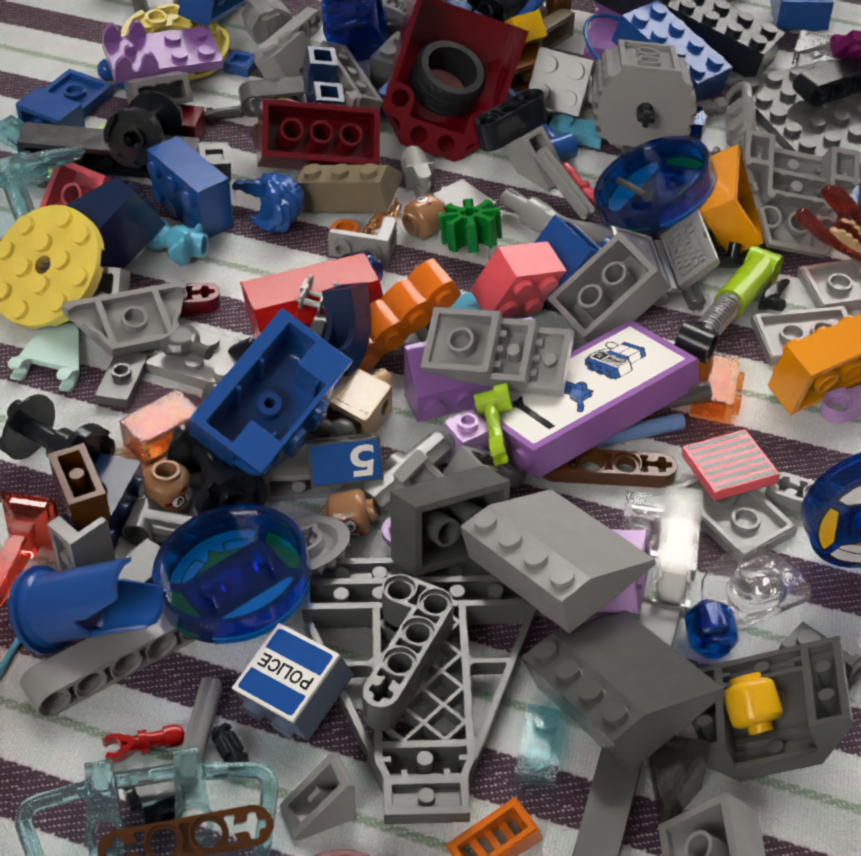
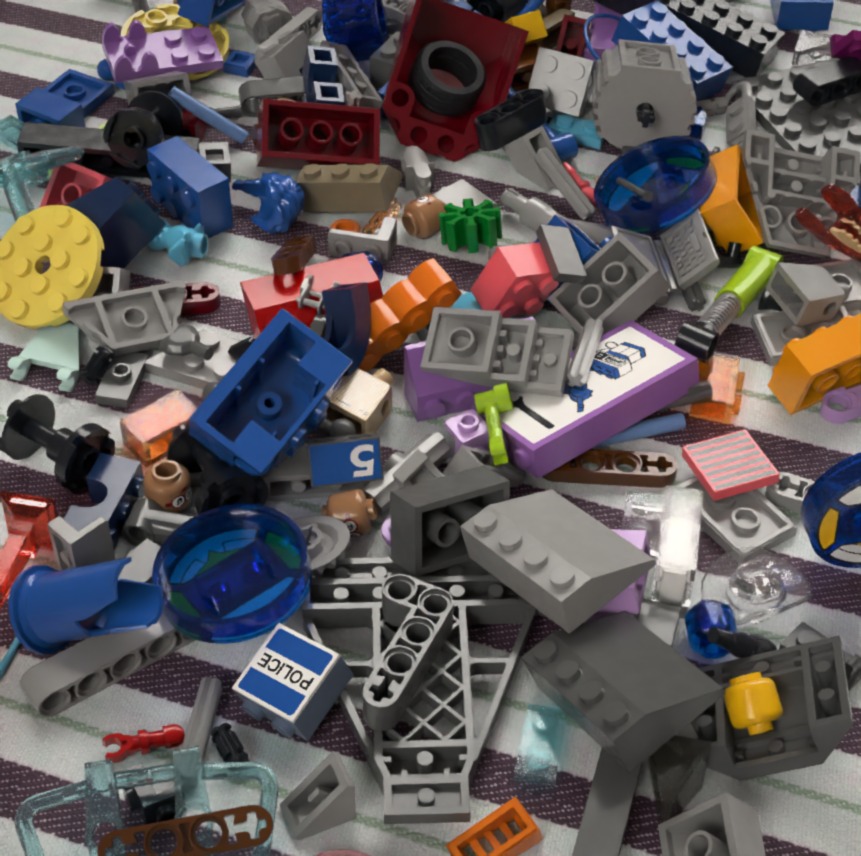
reddish brown brick [48,443,112,532] -> none
none -> black piece [80,345,115,386]
none -> medium blue piece [168,86,248,144]
none -> reddish brown beam [271,235,316,275]
none -> tile [536,224,587,284]
none -> dark red slope [556,14,590,57]
none -> light grey axle [566,318,604,387]
none -> black piece [707,627,777,658]
none -> light grey torso [765,262,849,326]

